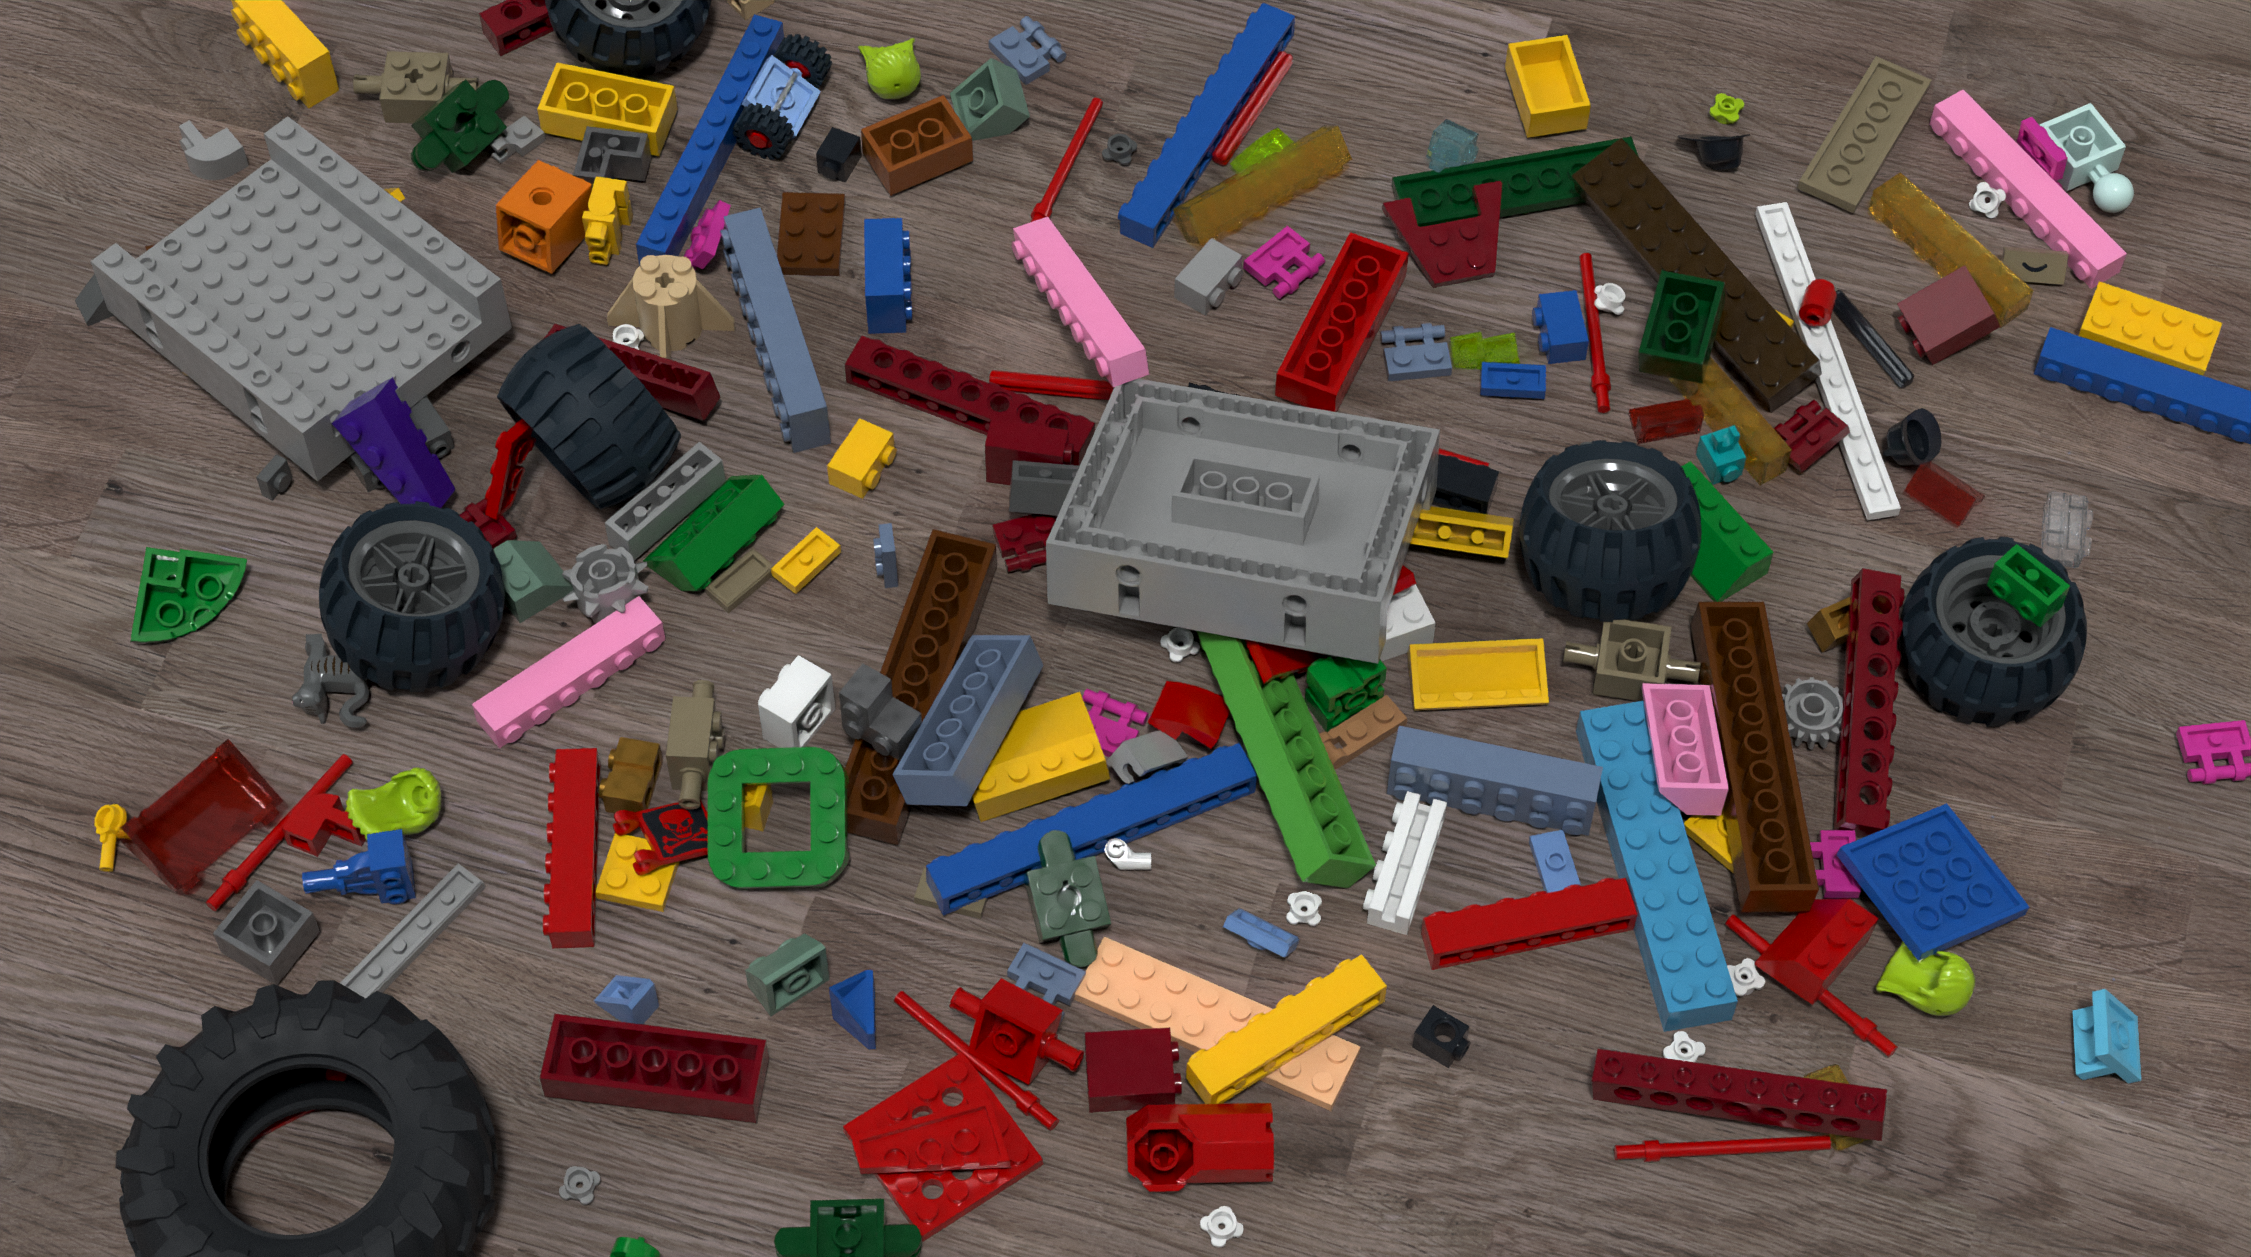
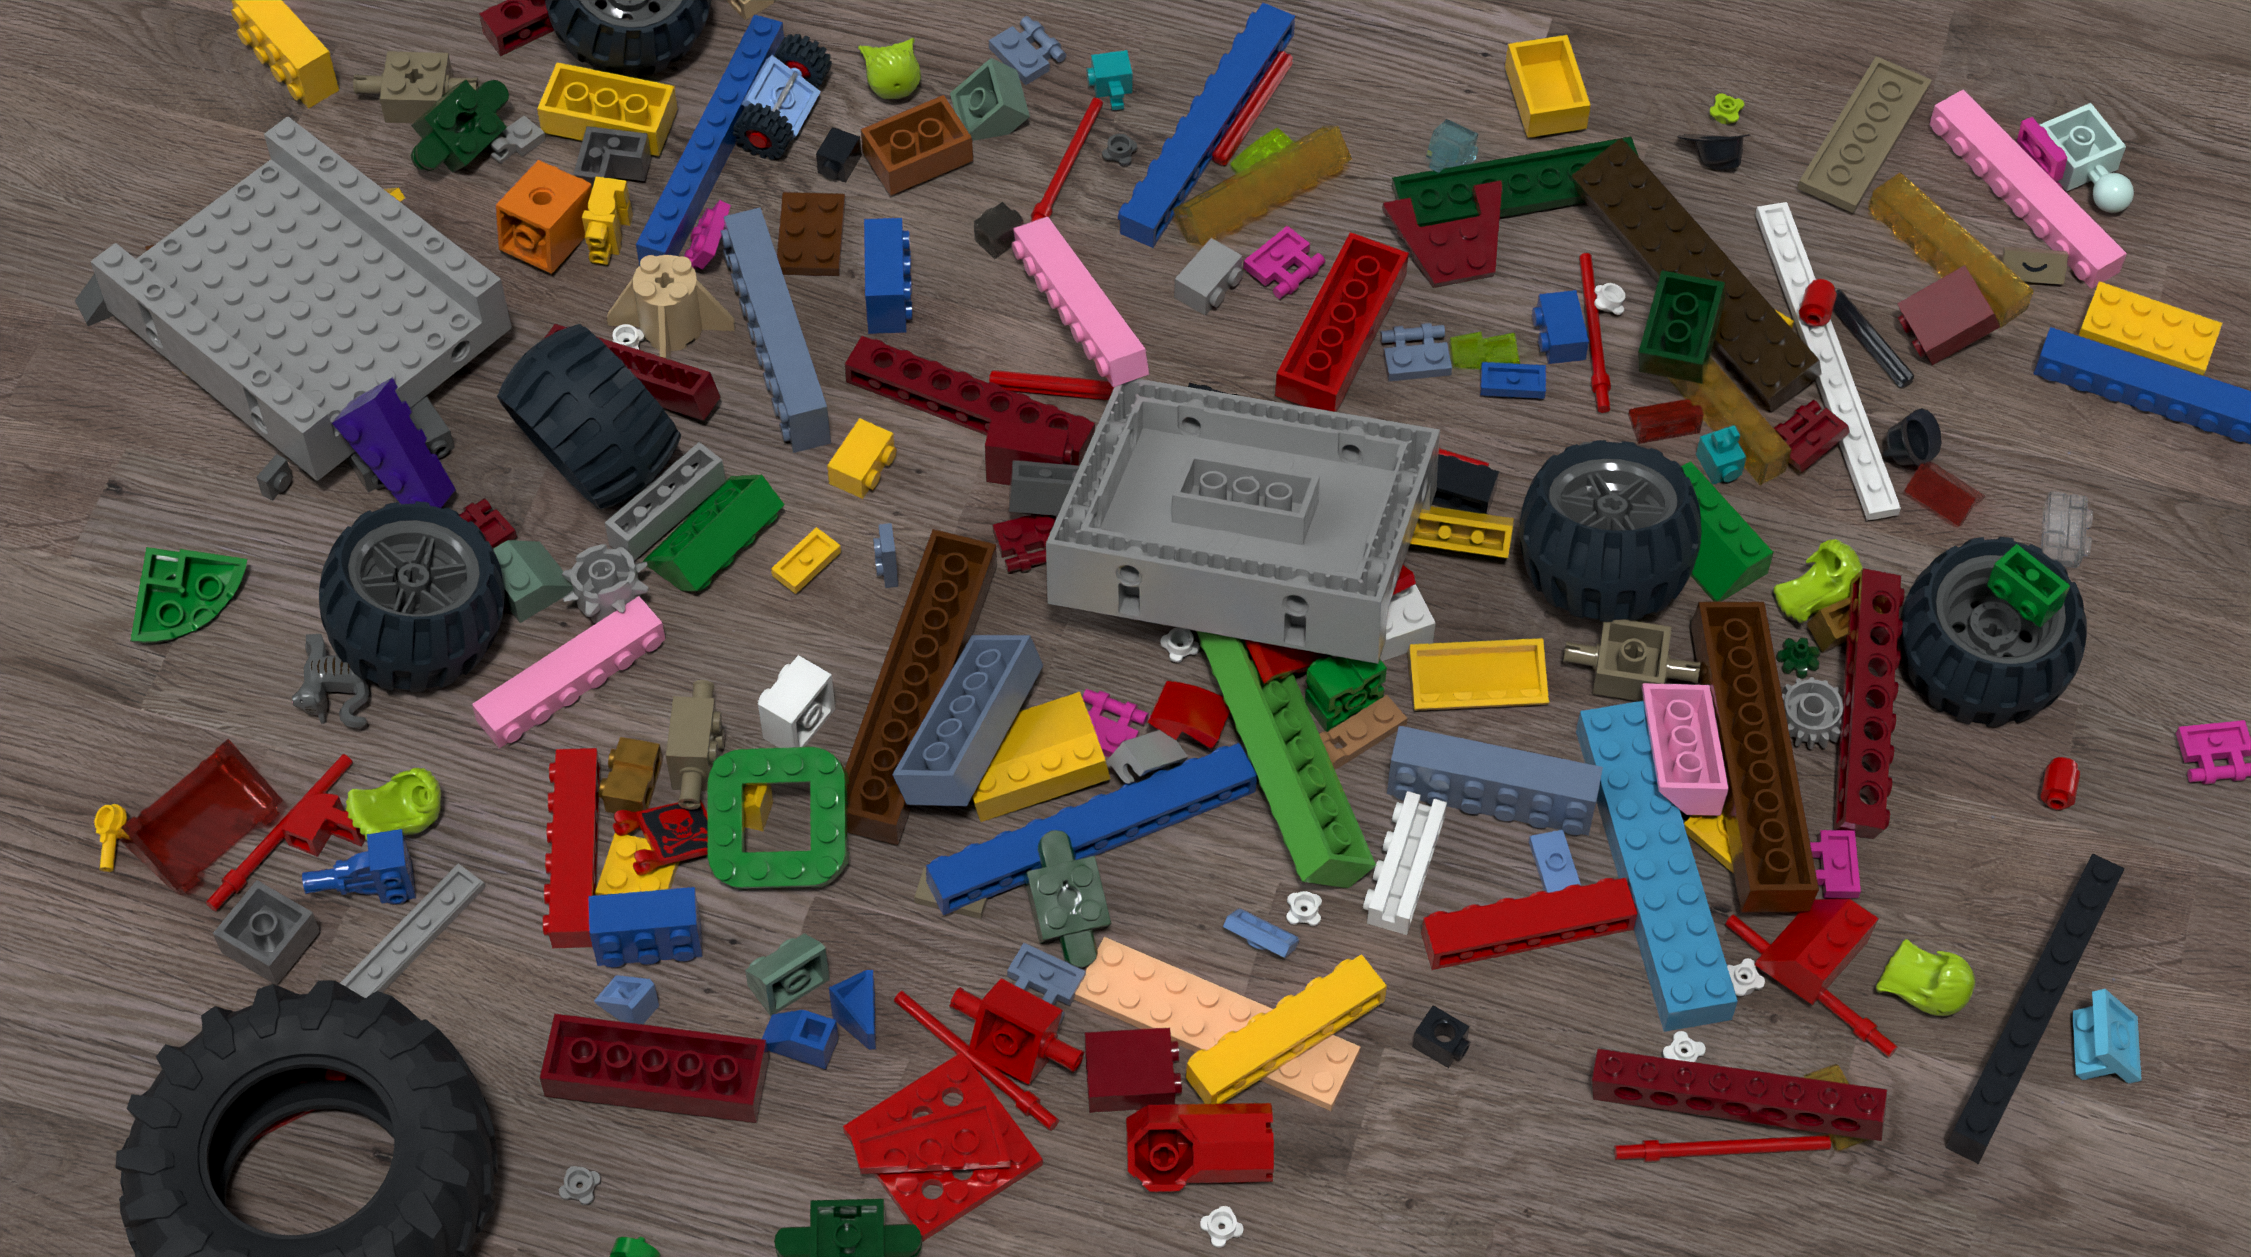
light grey brick [179,120,249,180] -> none
red wing [485,419,536,520] -> none
dark tan tile [705,548,774,614] -> none
flat silver brick [839,663,922,760] -> none
white arm [1105,838,1151,870] -> none
blue plate [1836,803,2030,961] -> none
white plate [1969,182,2006,218] -> none
none -> blue brick [588,887,703,968]
none -> blue slope [762,1010,839,1069]
none -> clear smoke brick [974,202,1024,259]
none -> teal brick [1086,50,1133,110]
none -> lime piece [1773,539,1863,623]
none -> dark green plant [1776,638,1820,679]
none -> black brick [1946,853,2125,1164]
none -> red brick [2041,757,2080,810]

